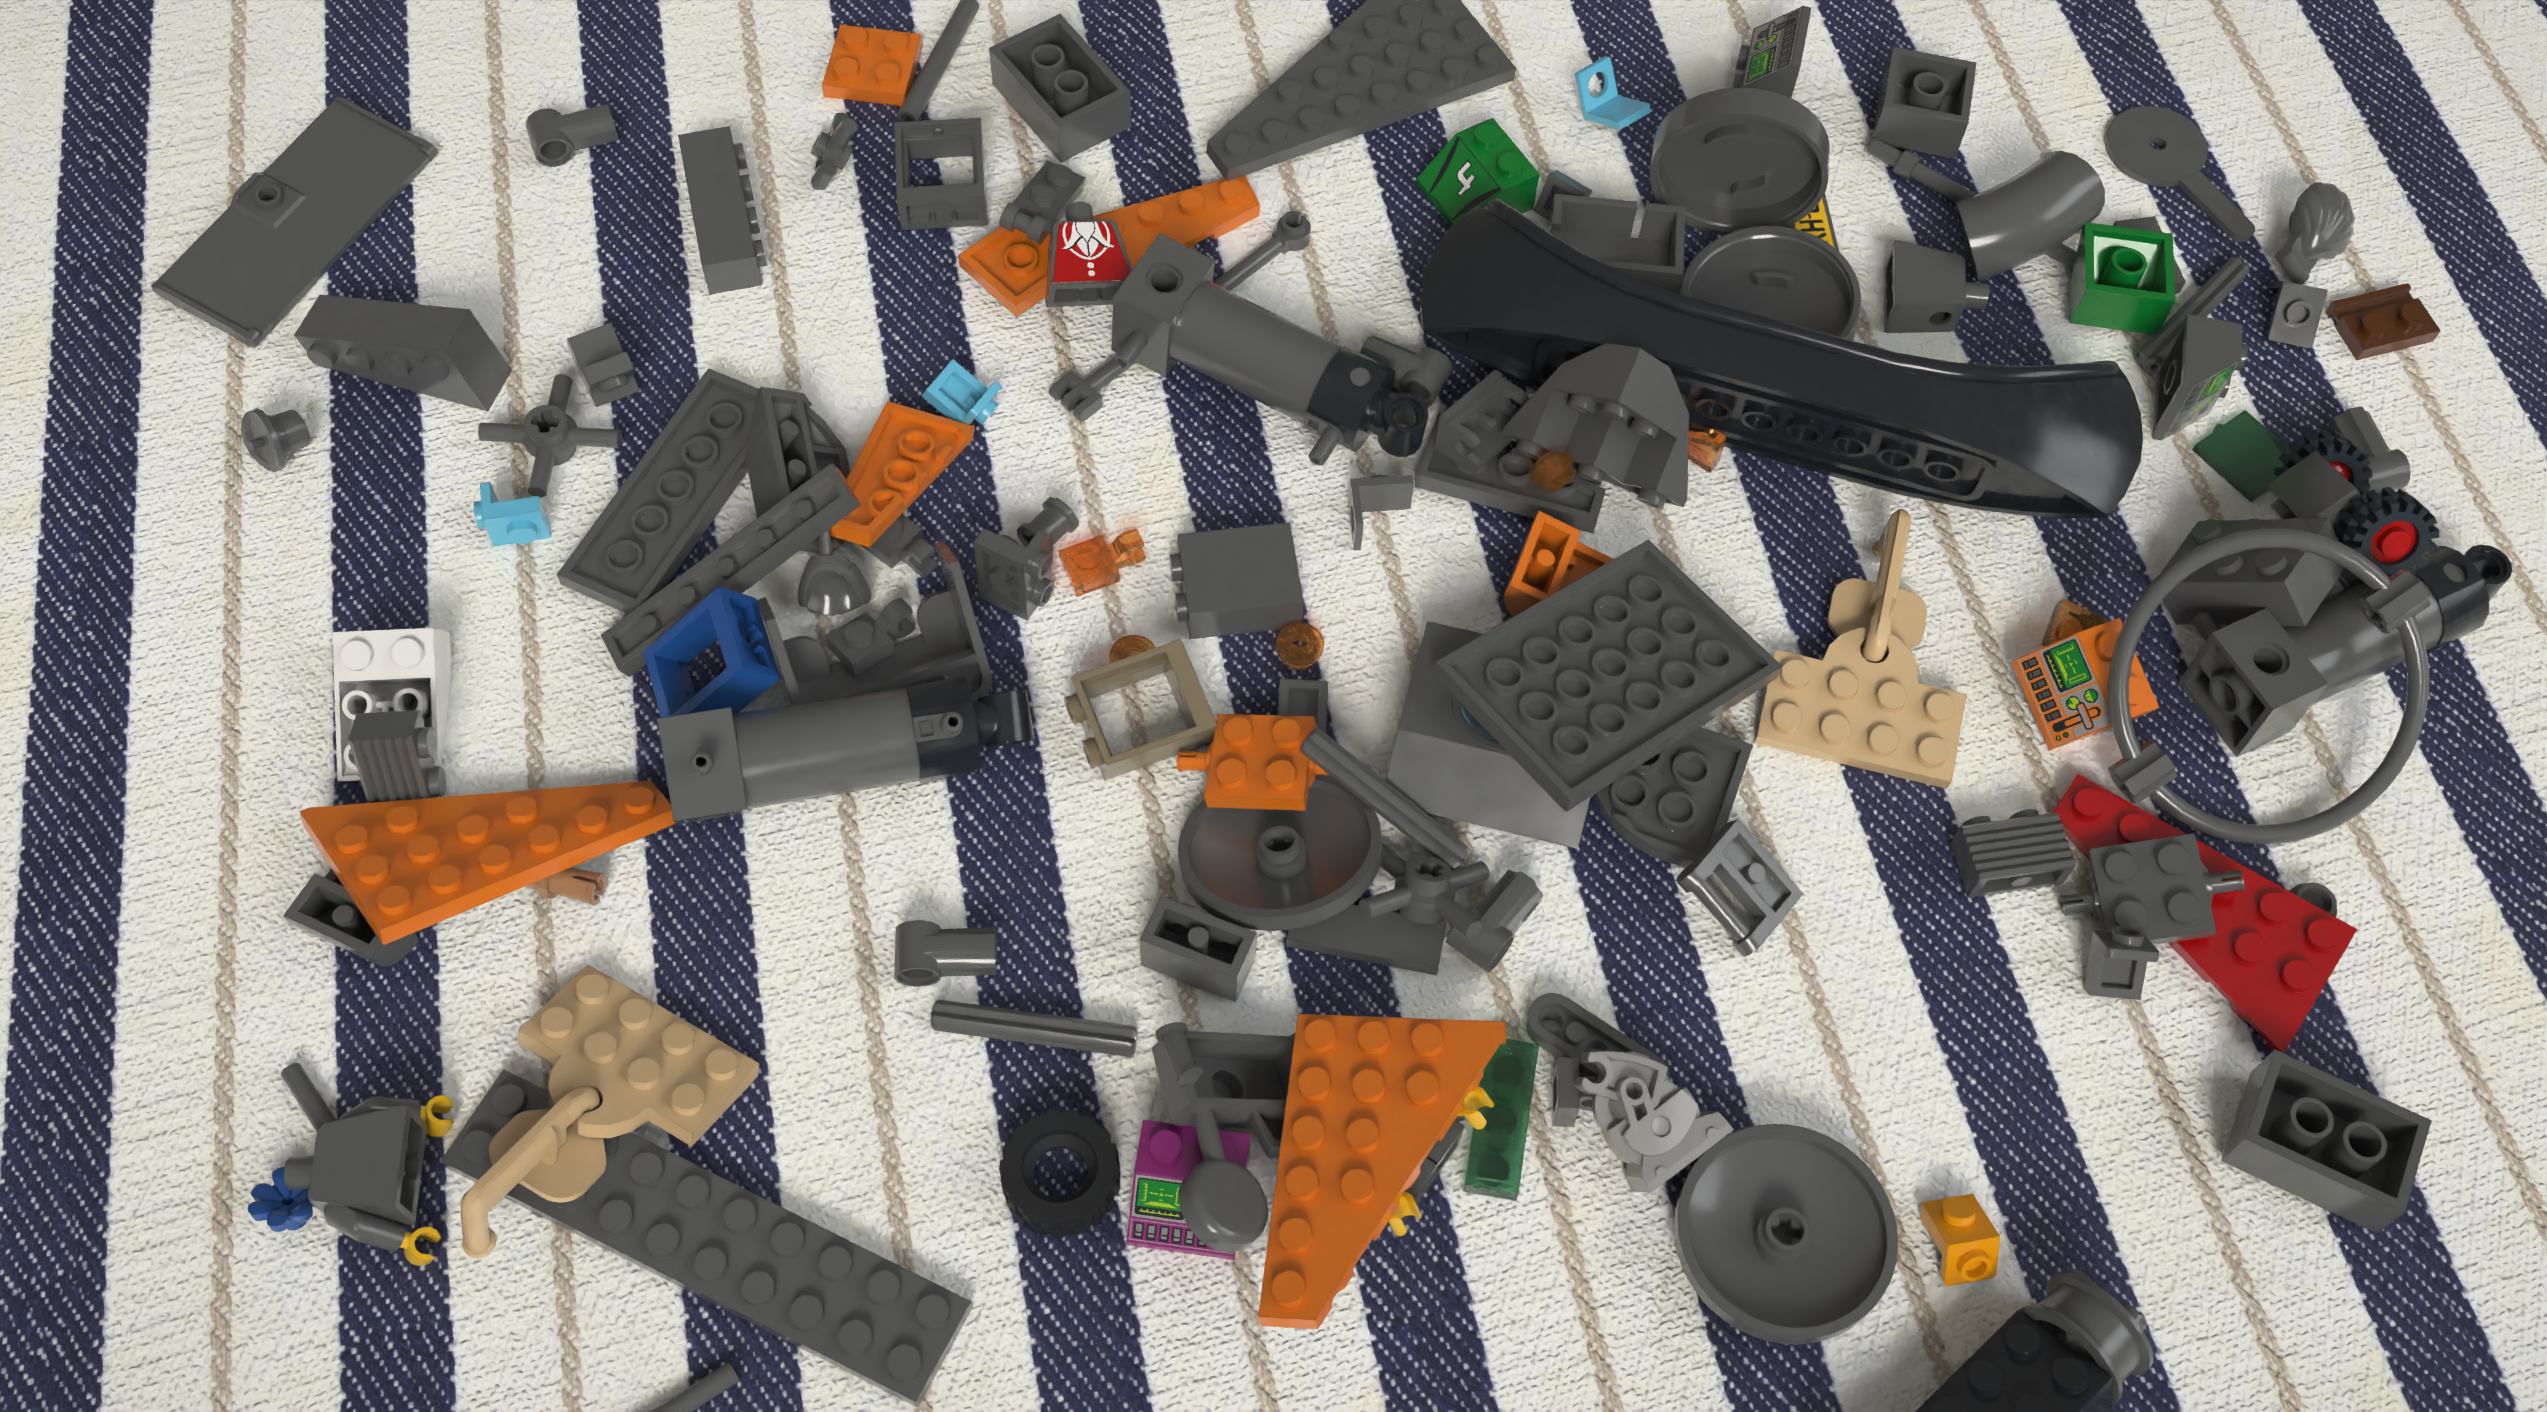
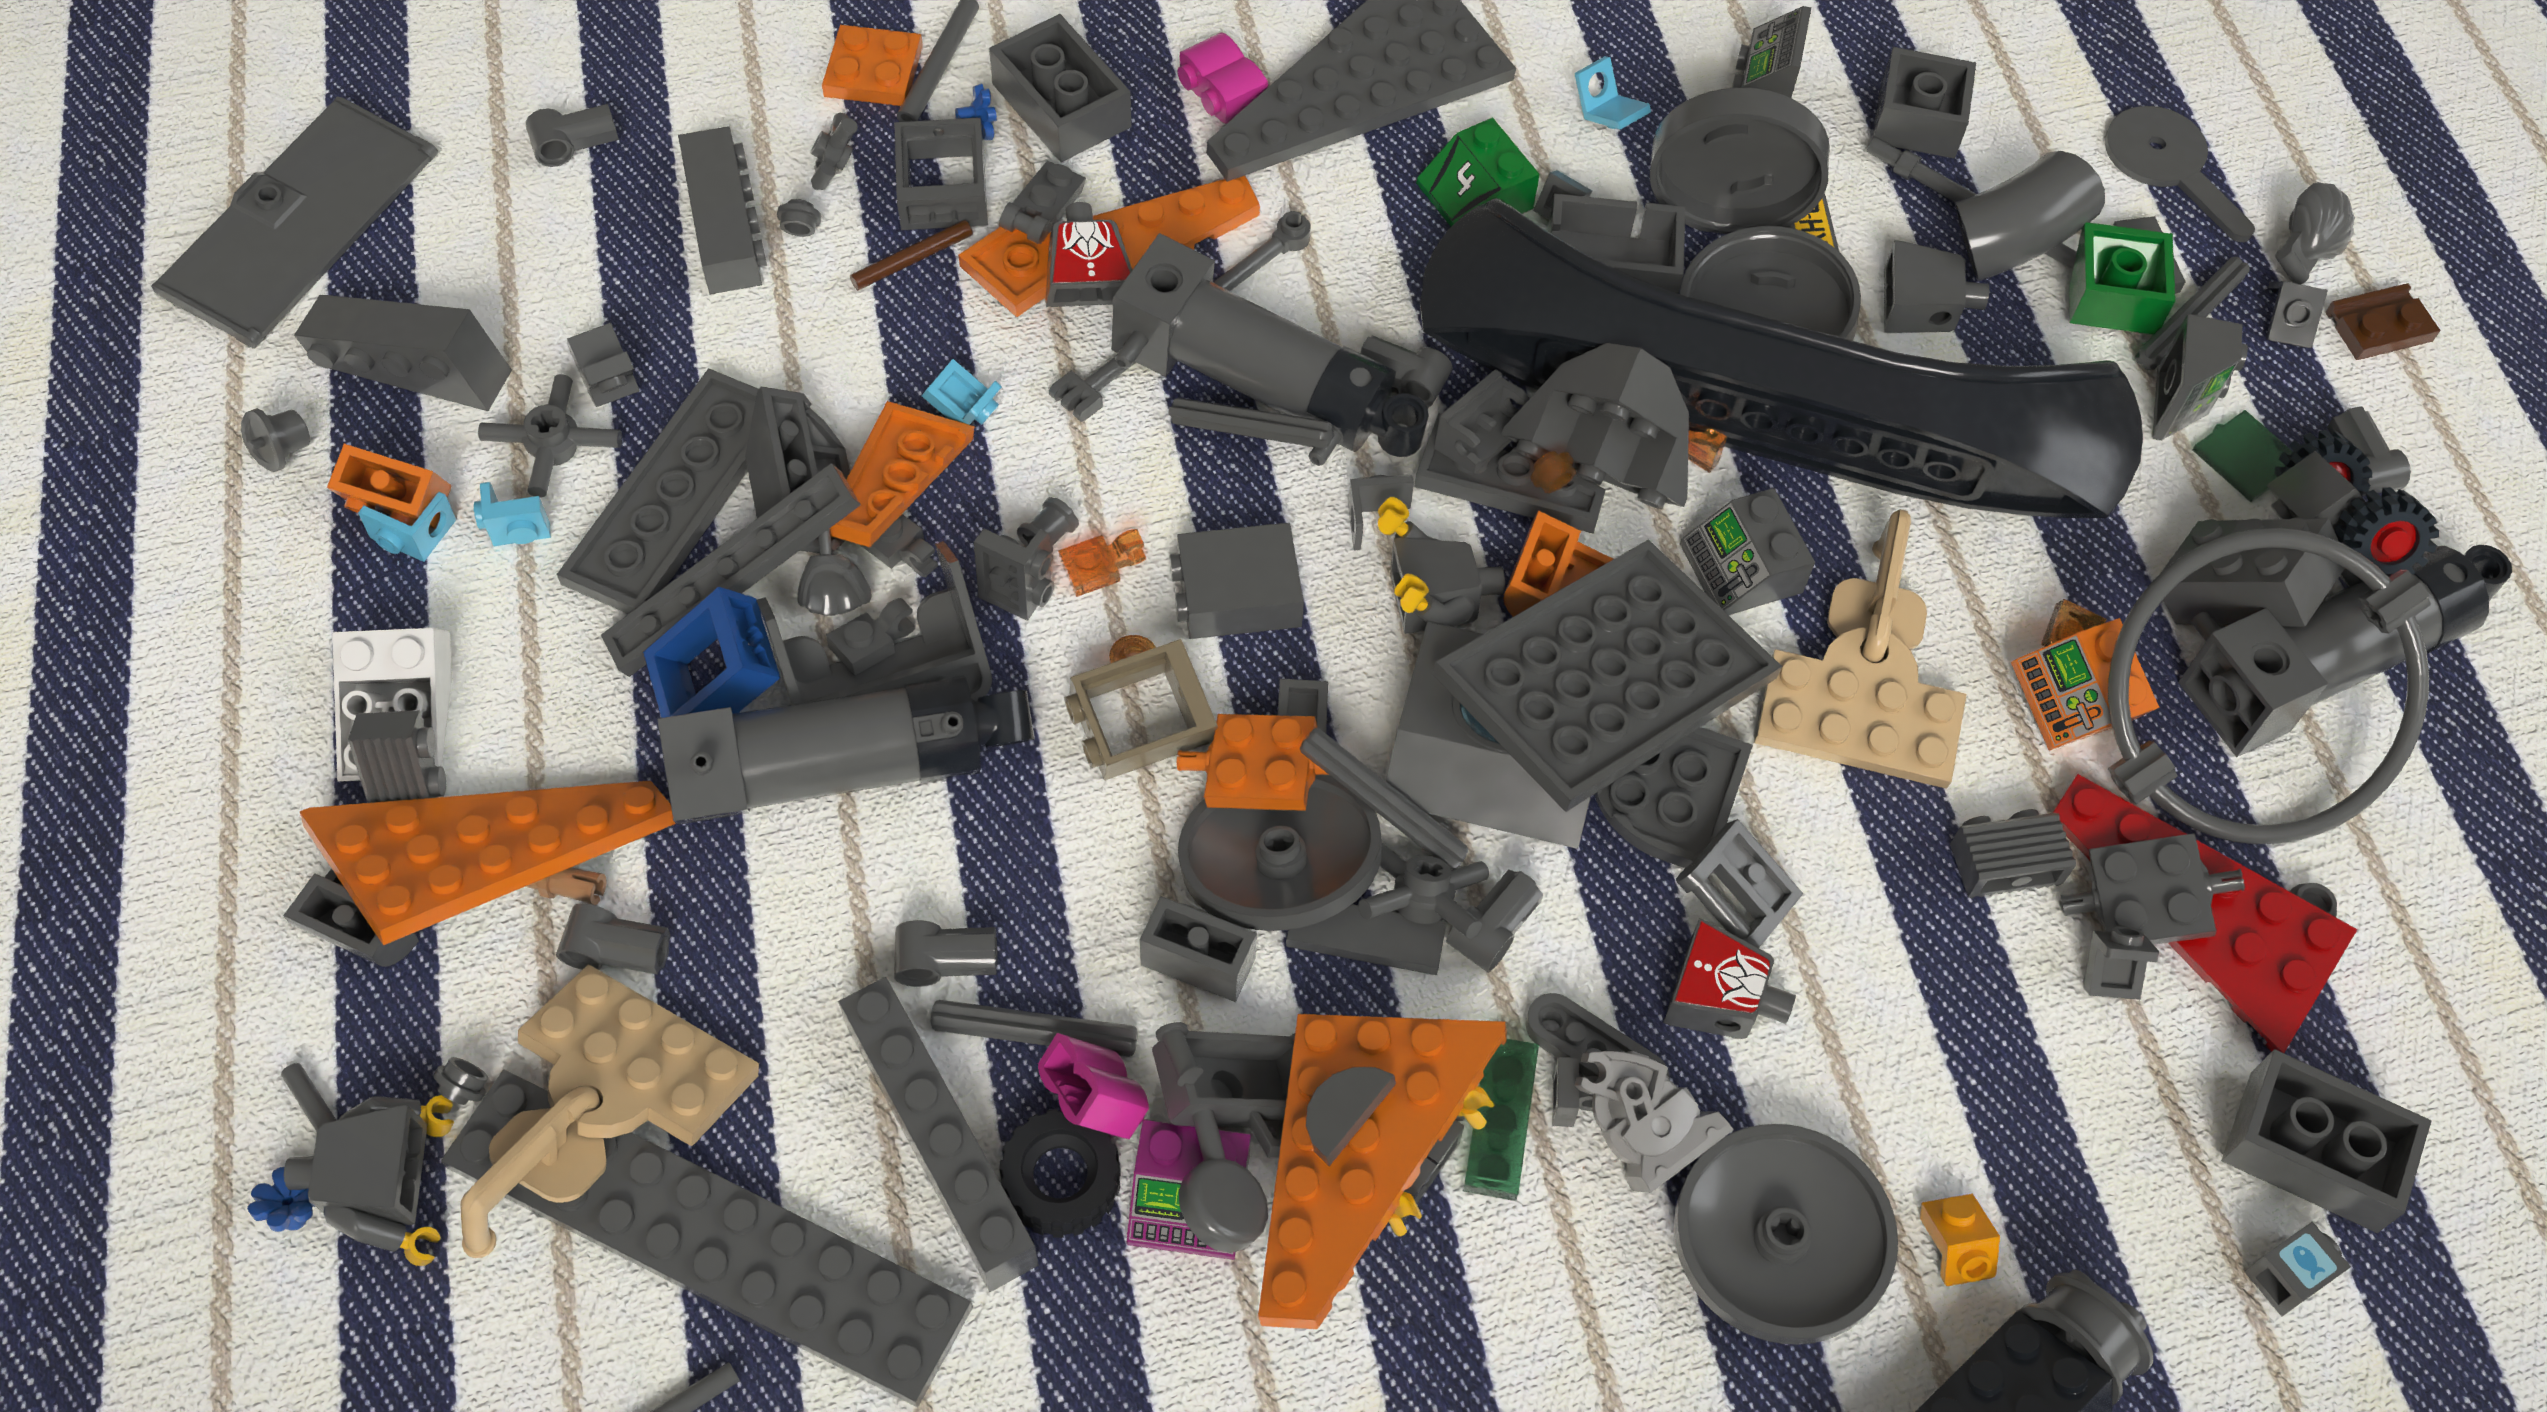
clear orange plate [1276,623,1324,669] -> none
none -> orange brick [327,444,452,529]
none -> medium azure bracket [358,492,456,562]
none -> dark grey plate [433,1057,489,1105]
none -> dark grey piece [556,904,671,975]
none -> dark grey plate [777,199,822,237]
none -> dark grey brick [838,977,1039,1292]
none -> reddish brown bar [850,220,973,291]
none -> blue plant [955,84,997,140]
none -> dark pink brick [1038,1033,1149,1140]
none -> dark grey axle [1169,398,1334,449]
none -> dark pink brick [1177,32,1268,124]
none -> dark grey tile [1306,1067,1396,1166]
none -> dark grey torso [1378,497,1505,634]
none -> torso [1663,918,1796,1039]
none -> dark grey slope [1680,488,1815,615]
none -> dark grey brick [2244,1221,2351,1317]

